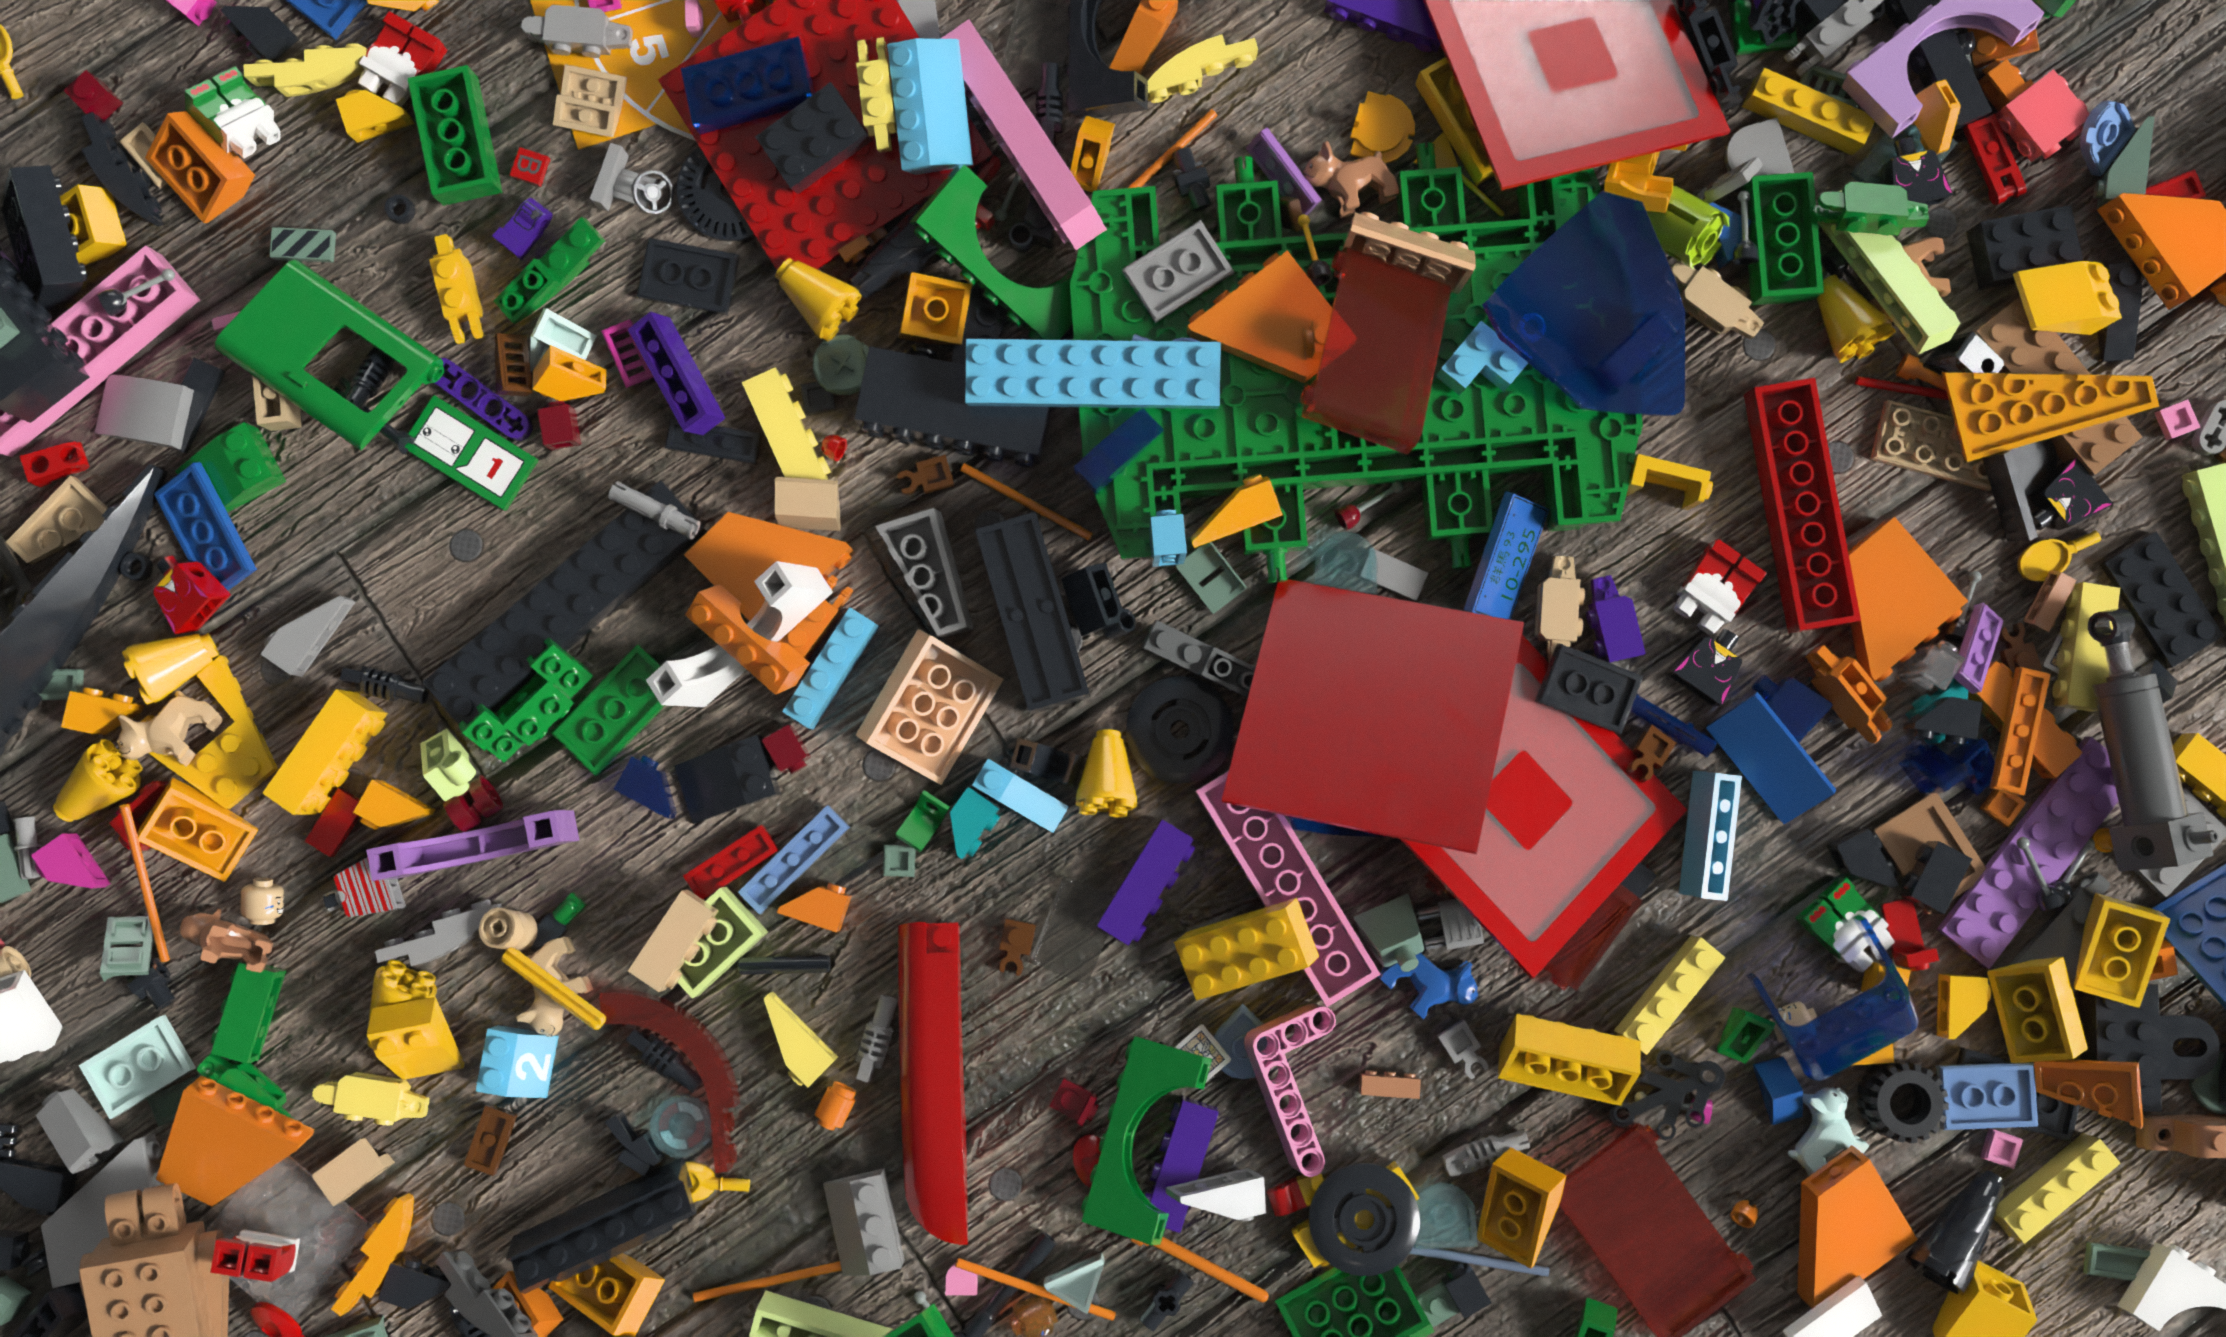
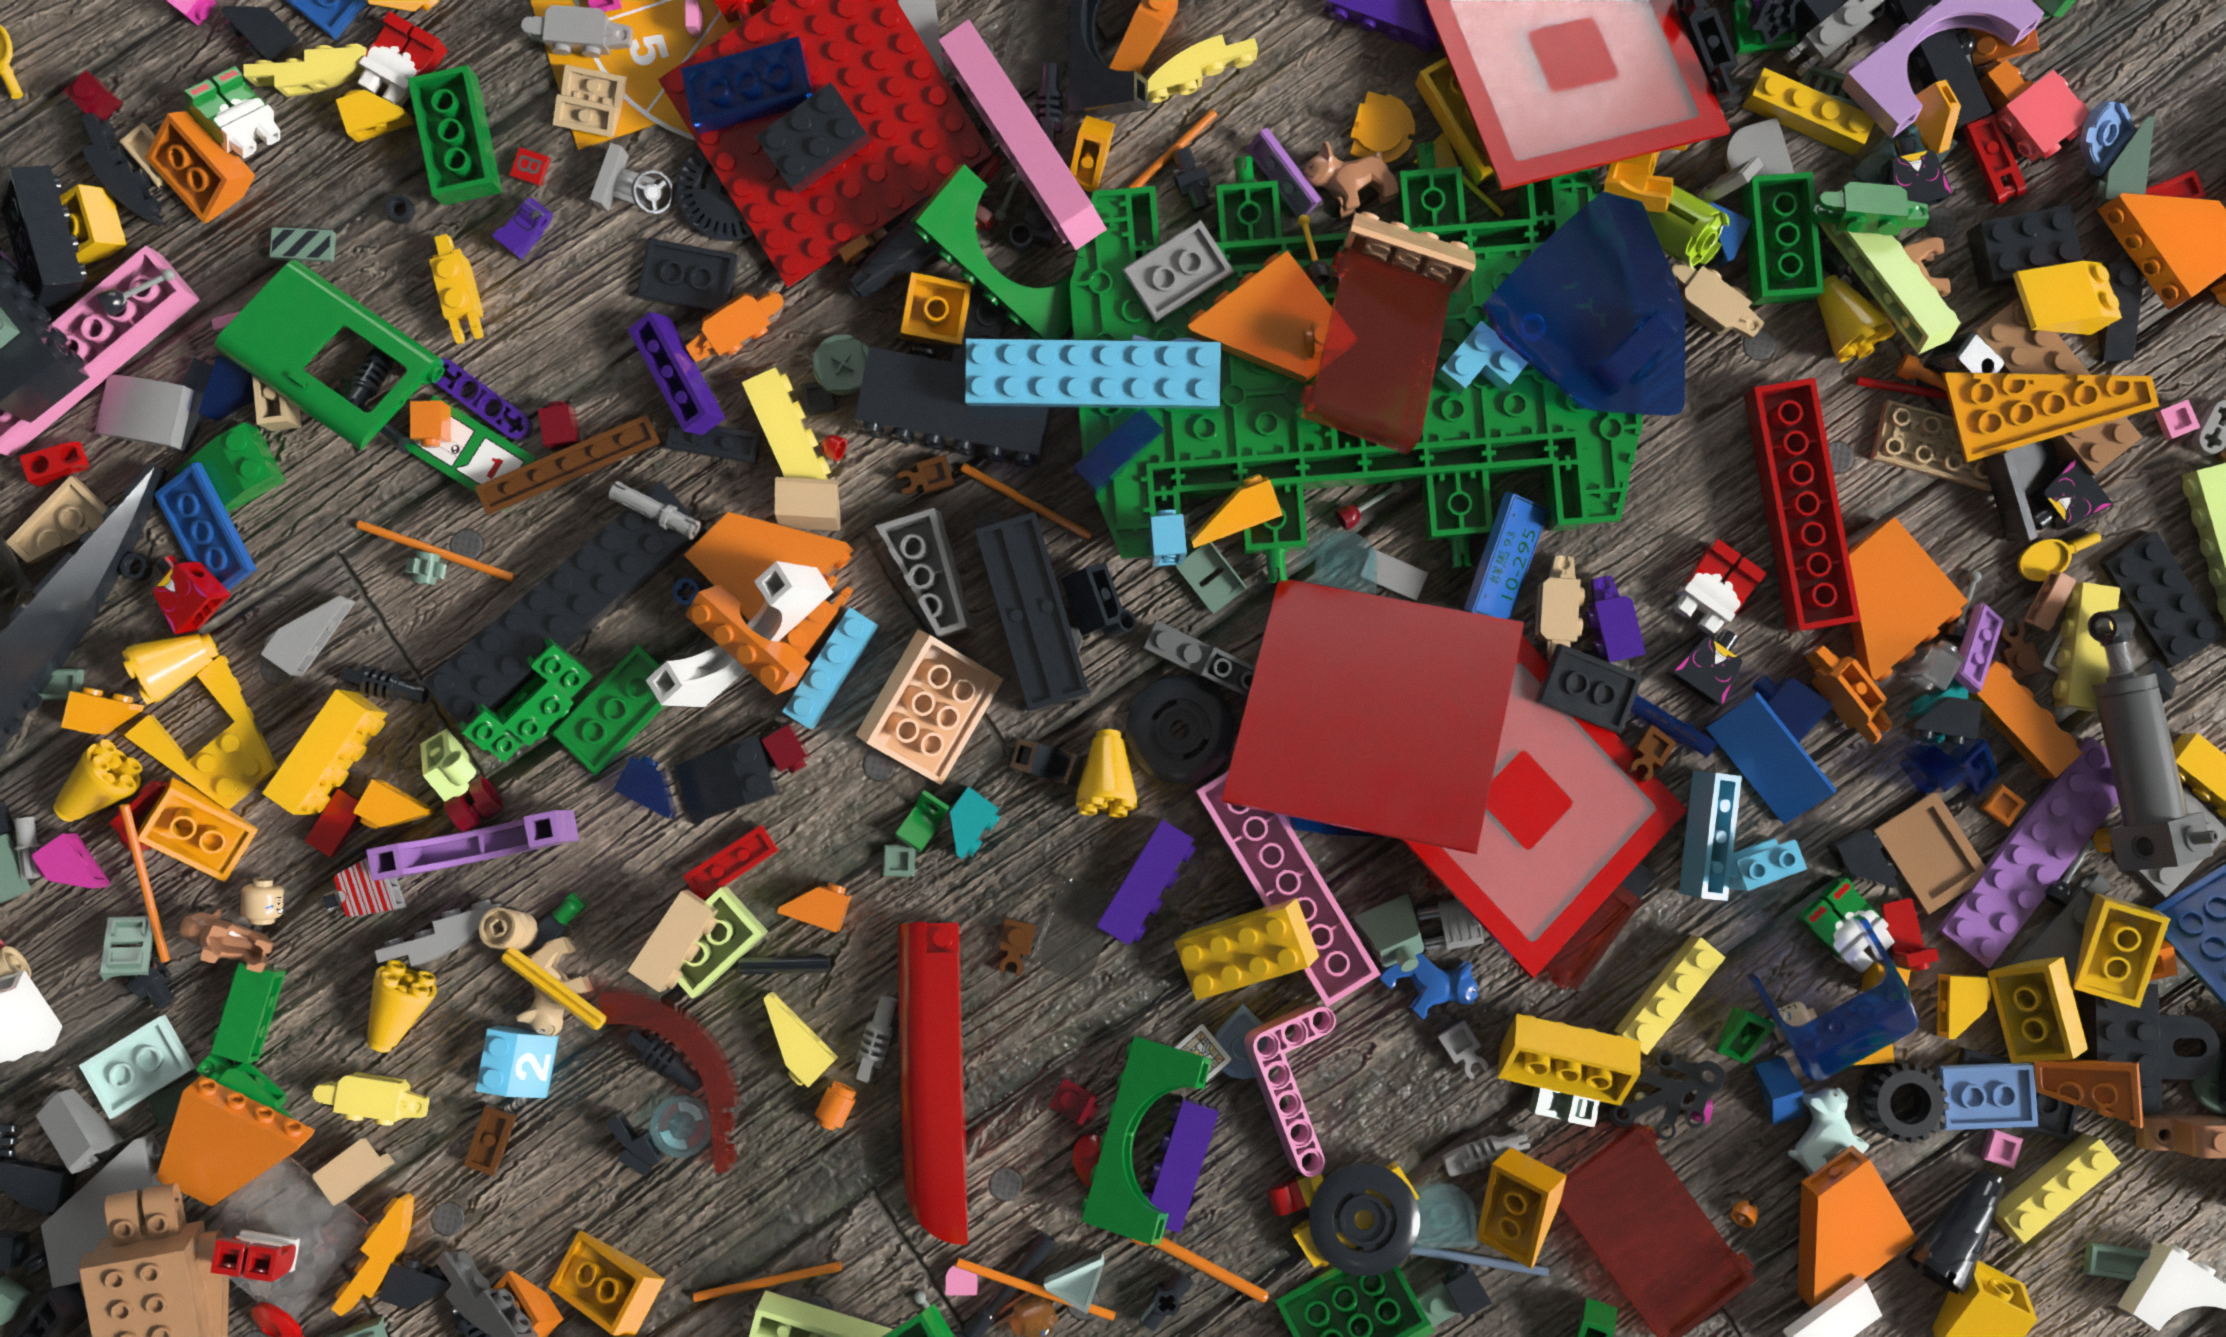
tan animal [117,691,223,767] -> none
yellow slope [366,997,465,1080] -> none
green slope [493,217,606,324] -> none
reddish brown slope [495,333,532,397] -> none
black slope [506,1158,697,1294] -> none
light aqua slope [530,308,597,372] -> none
light orange slope [532,345,606,401] -> none
dark pink slope [601,319,653,388] -> none
yellow piece [685,1161,750,1202] -> none
medium blue plate [738,805,850,914] -> none
yellow cone [775,258,862,342] -> none
light grey slope [823,1168,905,1276] -> none
light yellow hinge [856,37,897,152] -> none
medium azure slope [887,38,973,175] -> none
medium azure slope [972,759,1069,833] -> none
slope [1166,1168,1266,1221] -> none
reddish brown tile [1279,196,1303,232] -> none
nougat piece [1359,1070,1421,1099] -> none
yellow panel [1626,454,1713,510] -> none
hinge [1733,190,1759,265] -> none
black brick [1899,841,1972,914] -> none
orange tile [1990,667,2051,795] -> none
hinge [2016,837,2066,911] -> none
none -> clear blue slope [198,355,255,421]
none -> orange axle [357,520,515,582]
none -> sand green gear [405,551,447,586]
none -> orange brick [410,400,451,448]
none -> reddish brown plate [475,414,660,516]
none -> blue bush [672,578,702,607]
none -> orange hinge [685,290,784,362]
none -> slope [1529,1087,1600,1127]
none -> medium azure panel [1729,838,1807,891]

